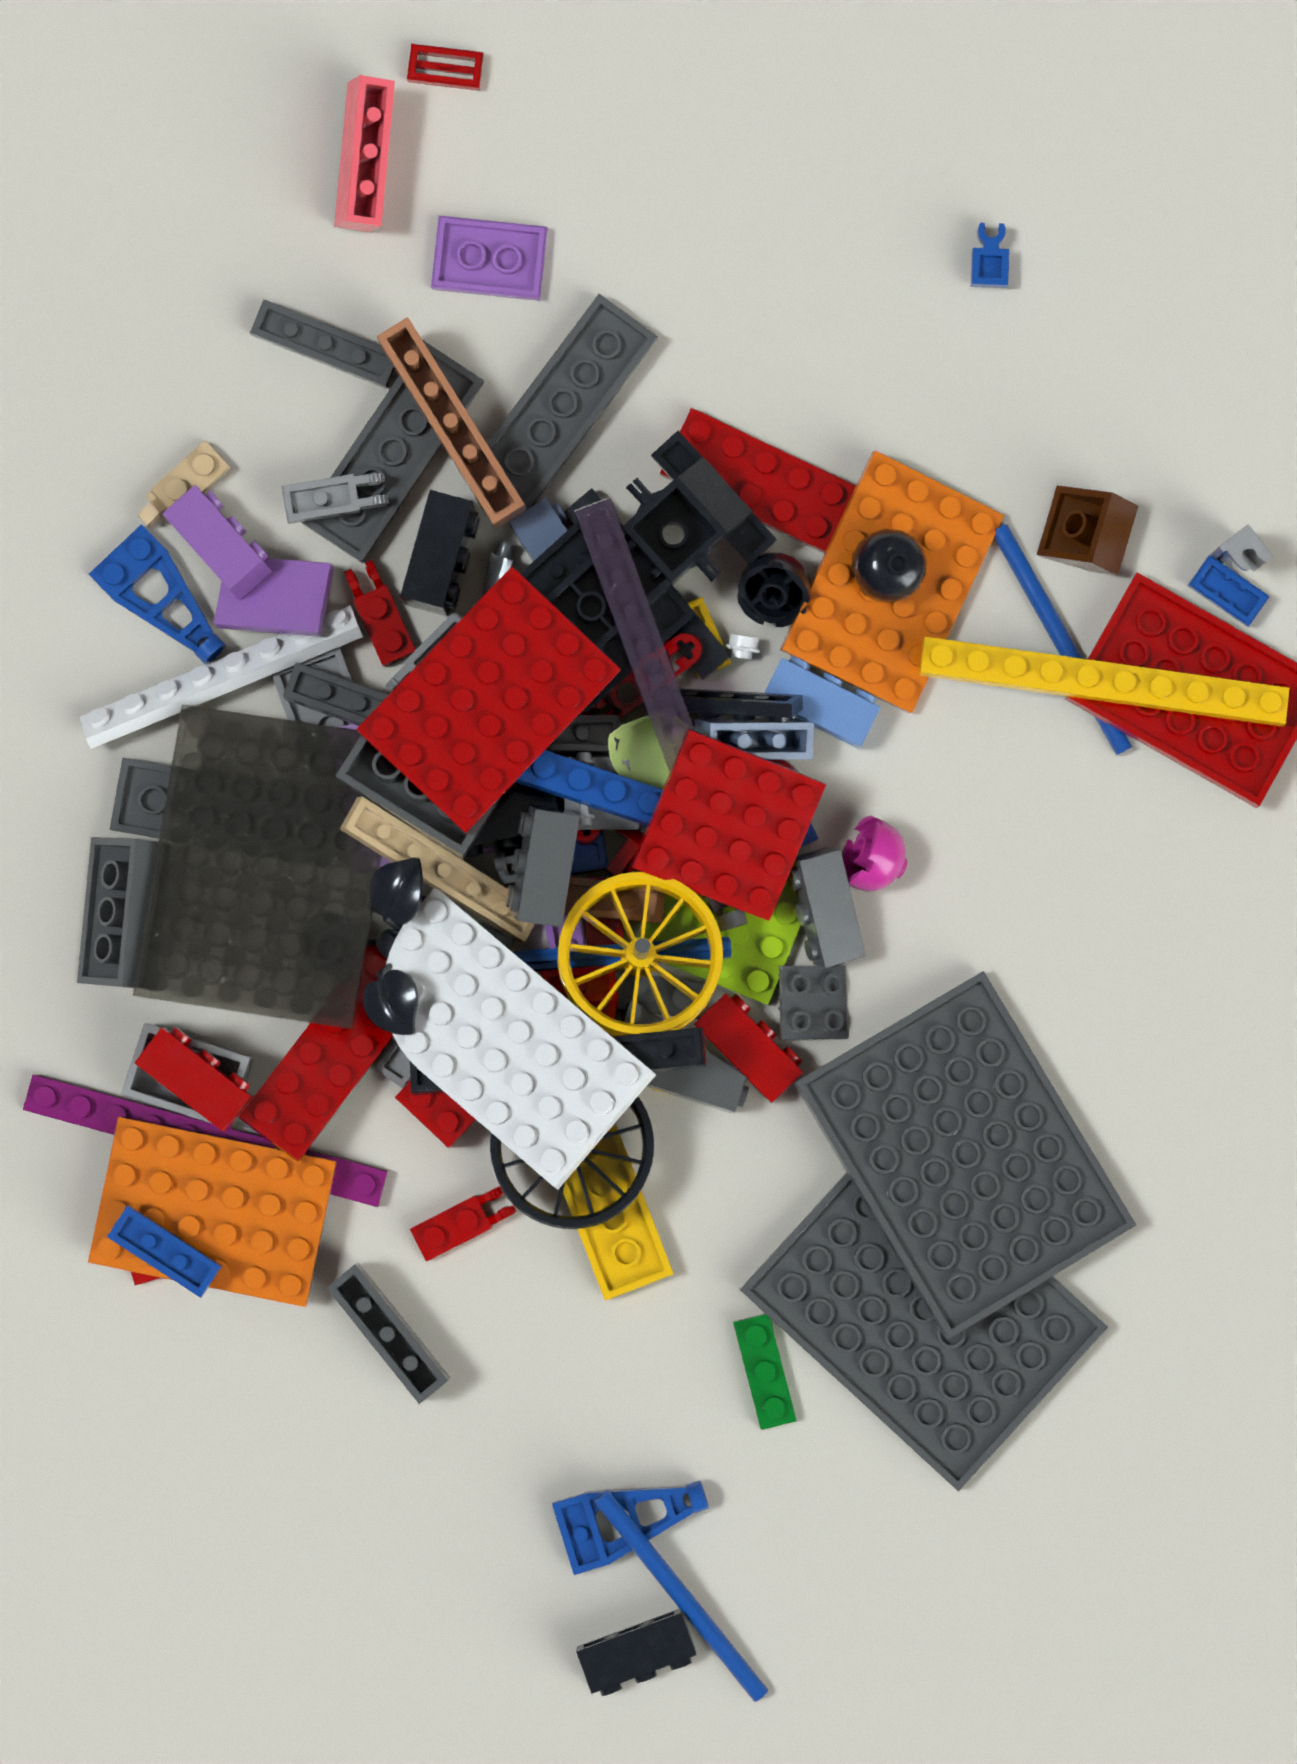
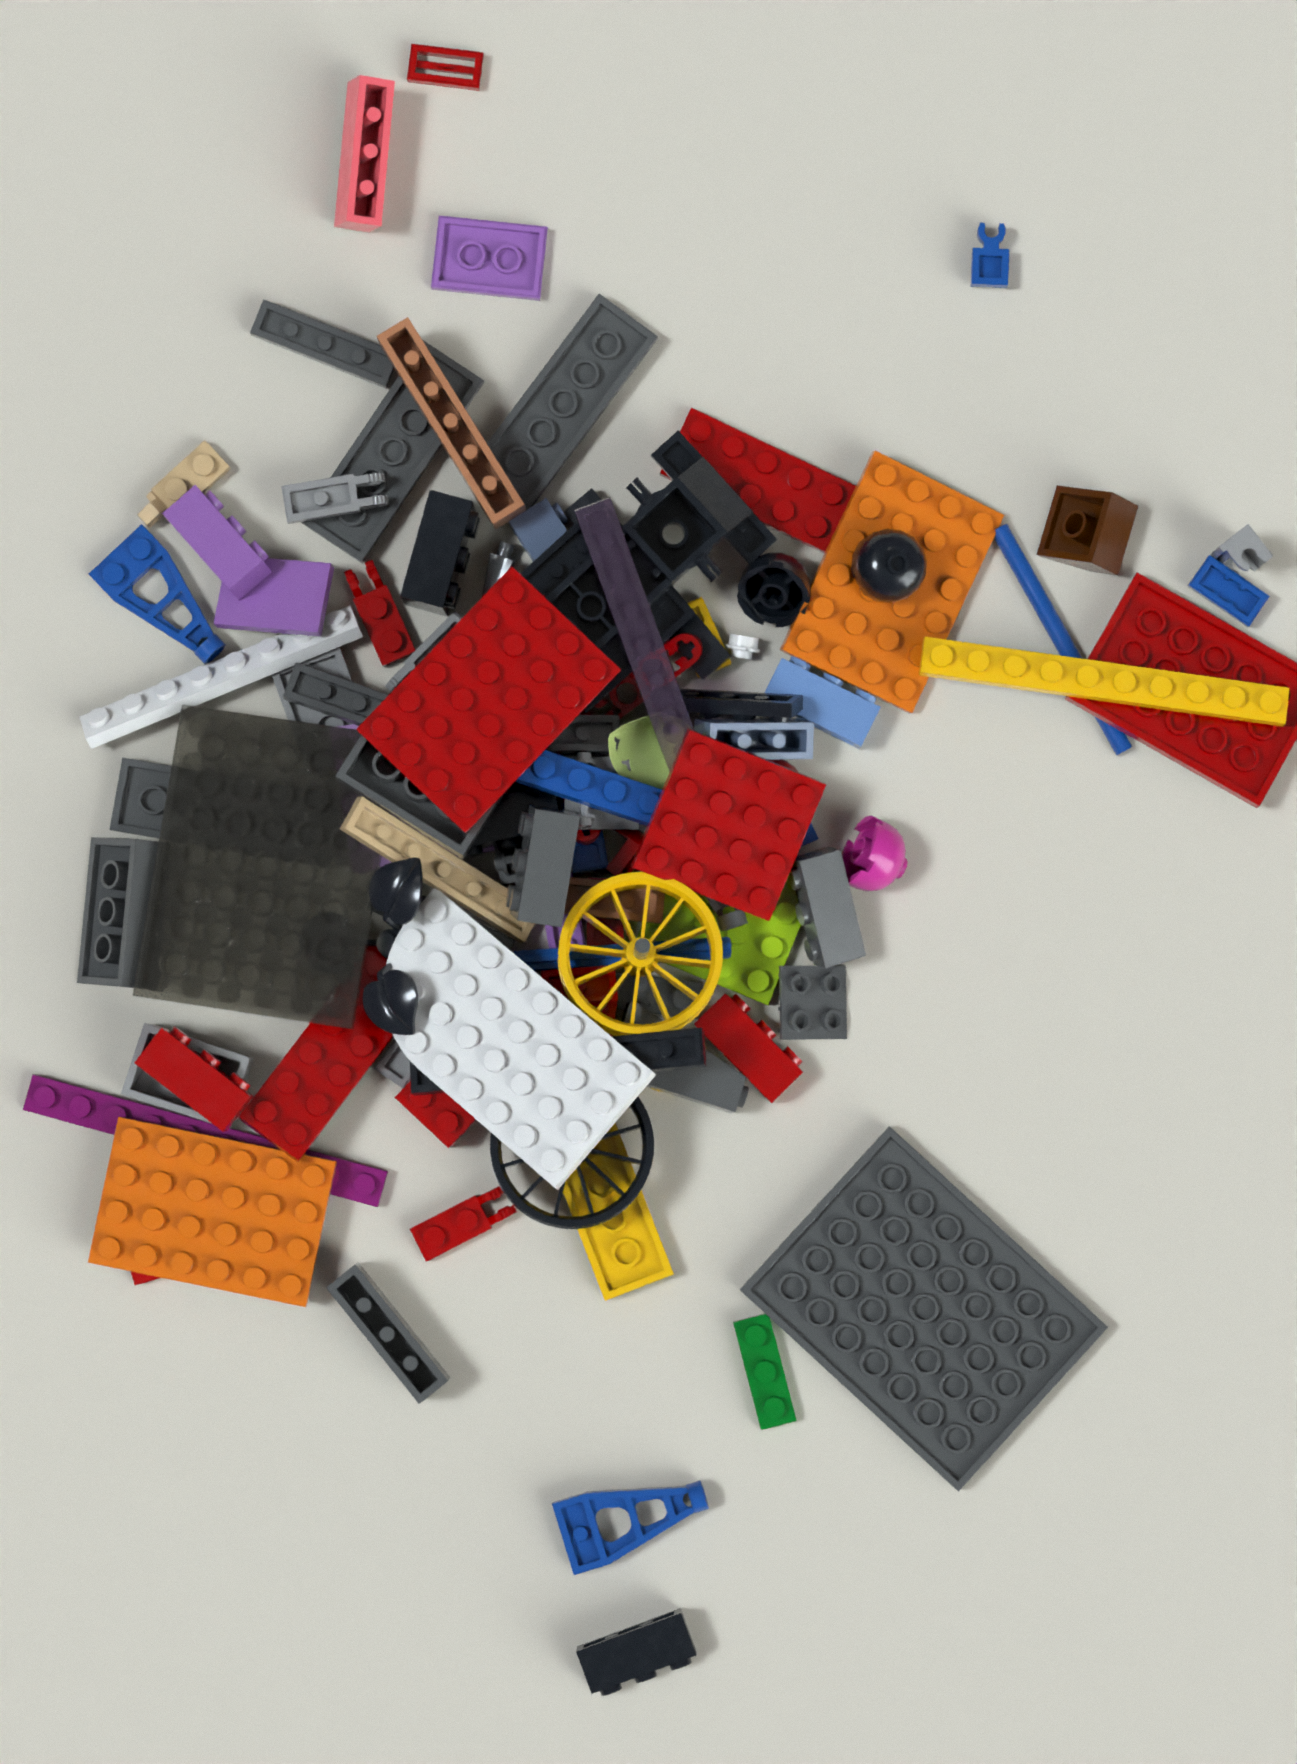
blue plate [107,1205,223,1298] -> none
blue piece [594,1489,768,1702] -> none
dark grey plate [794,971,1136,1340] -> none

